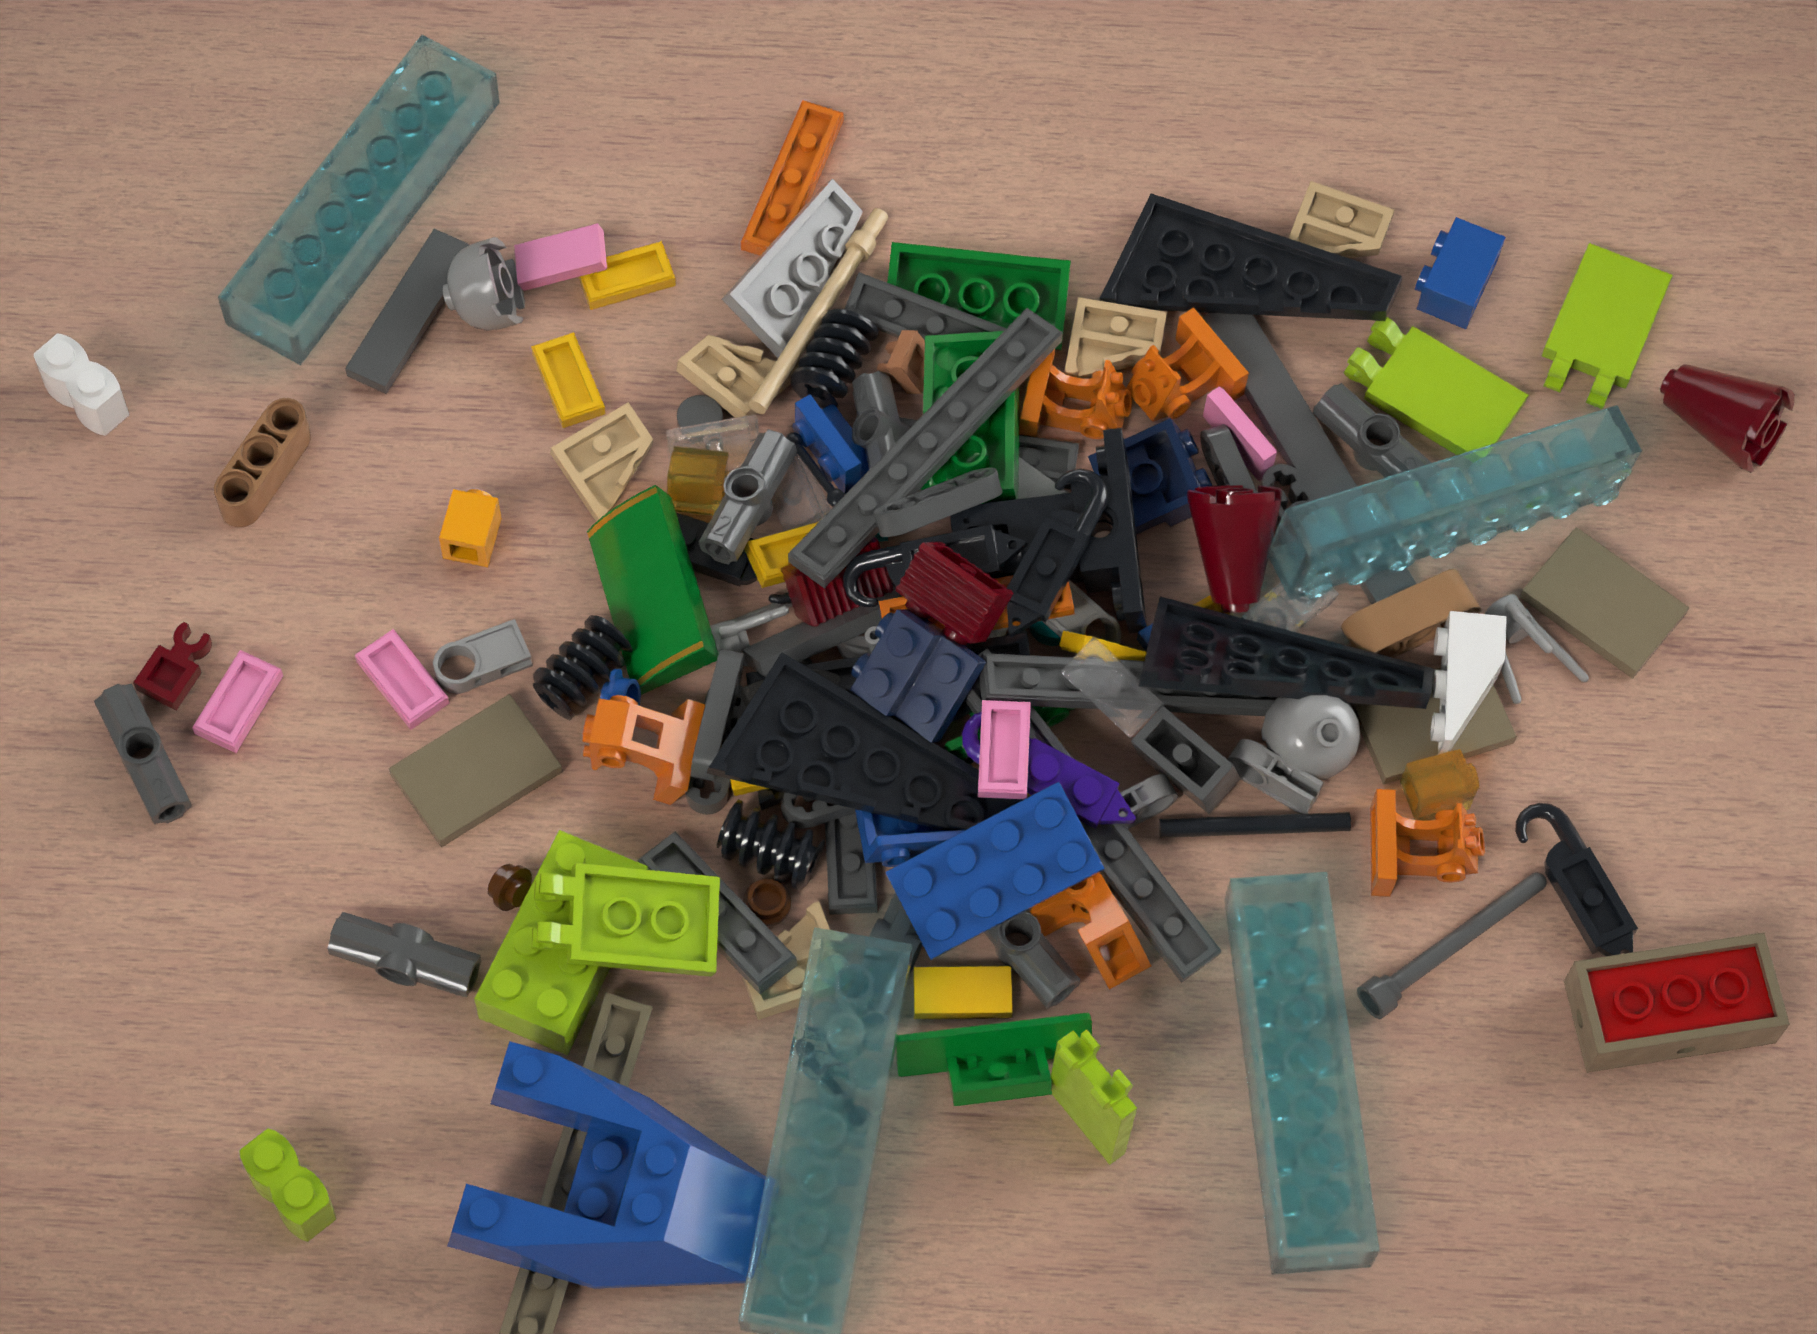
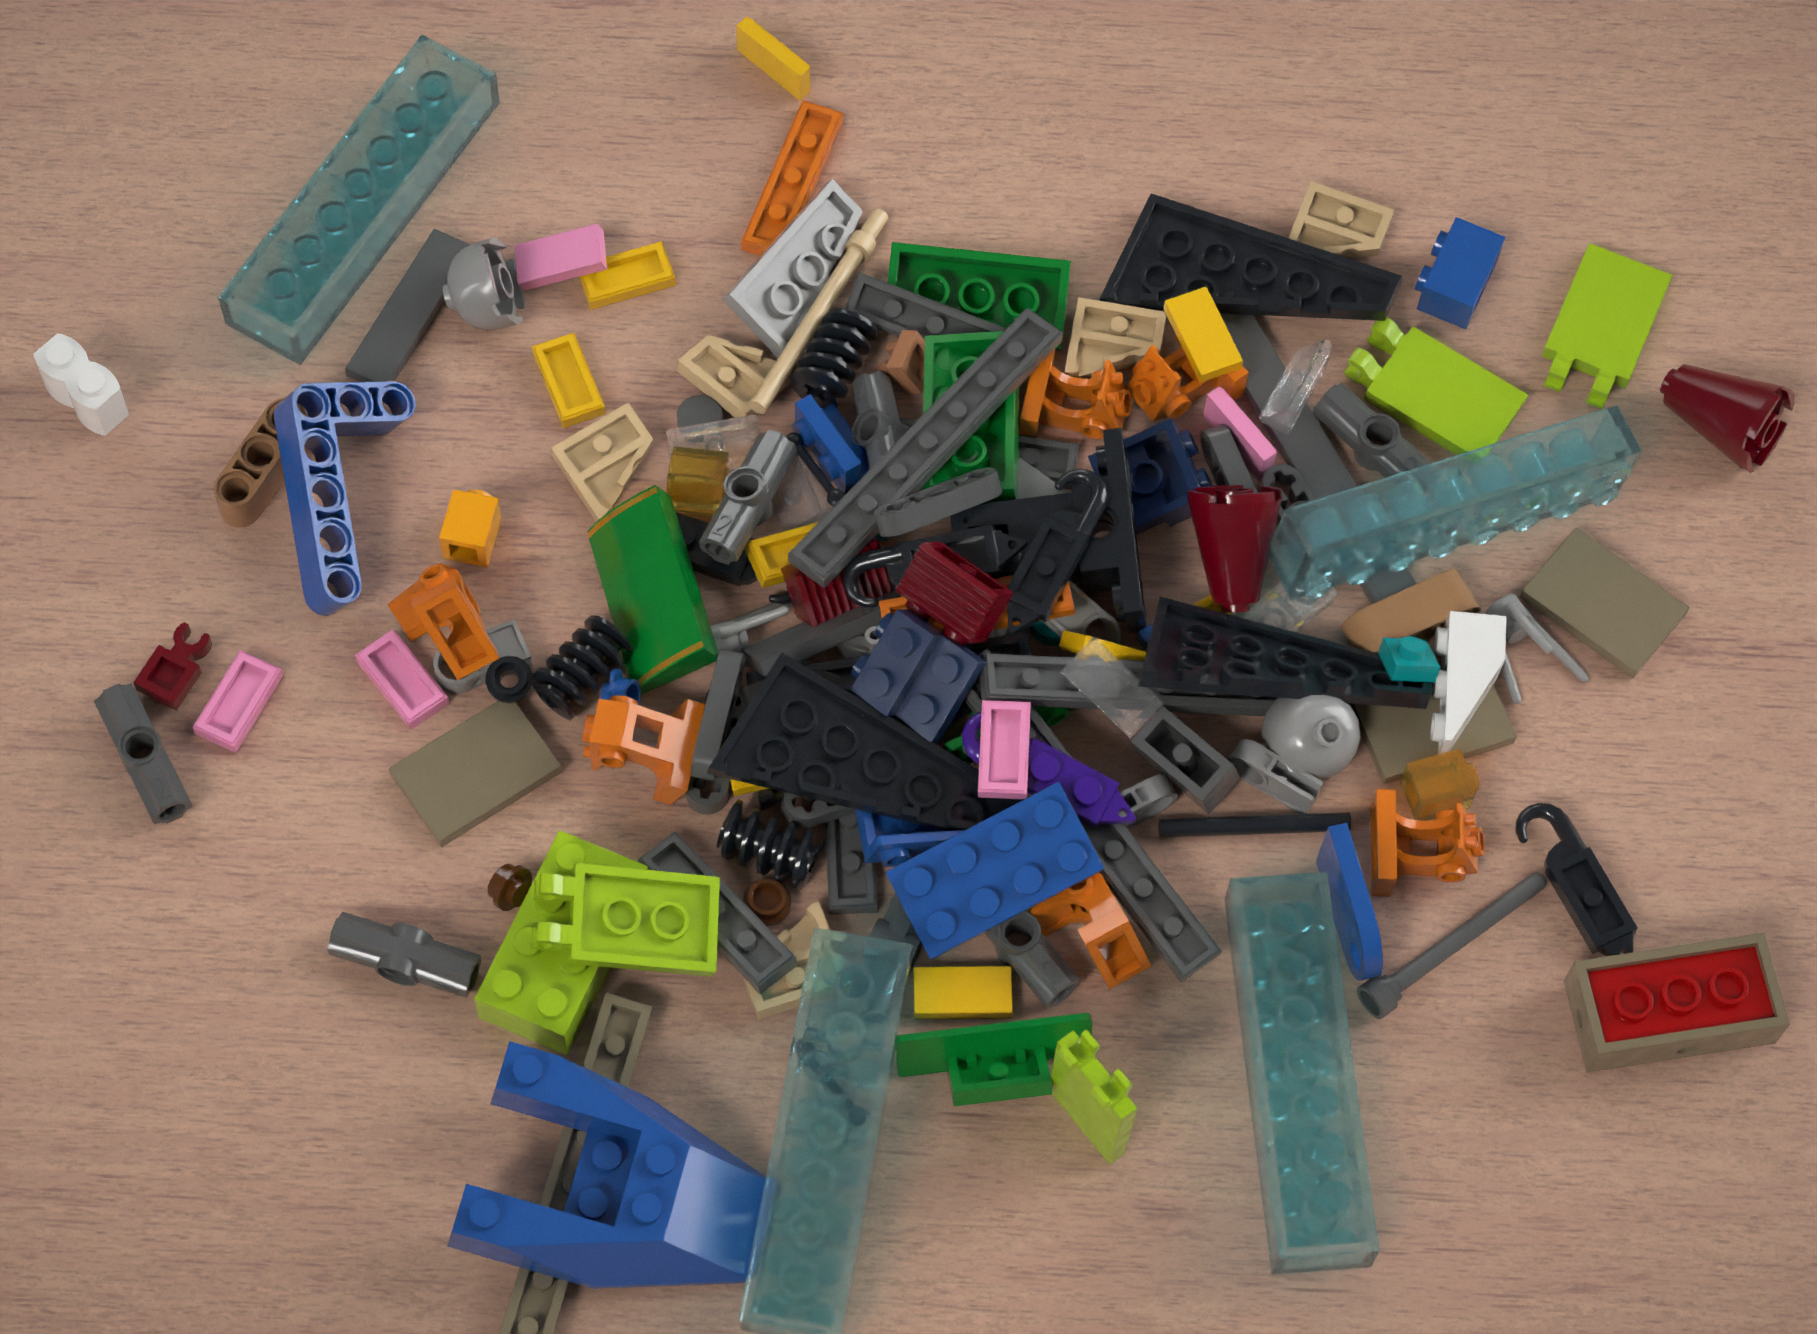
lime brick [239,1128,336,1242] -> none
none -> blue beam [274,381,415,616]
none -> orange tile [388,563,500,680]
none -> black plate [485,656,533,703]
none -> yellow tile [736,16,810,101]
none -> yellow tile [1163,287,1243,383]
none -> clear slope [1259,339,1333,434]
none -> blue tile [1316,823,1383,981]
none -> teal plate [1378,636,1440,683]

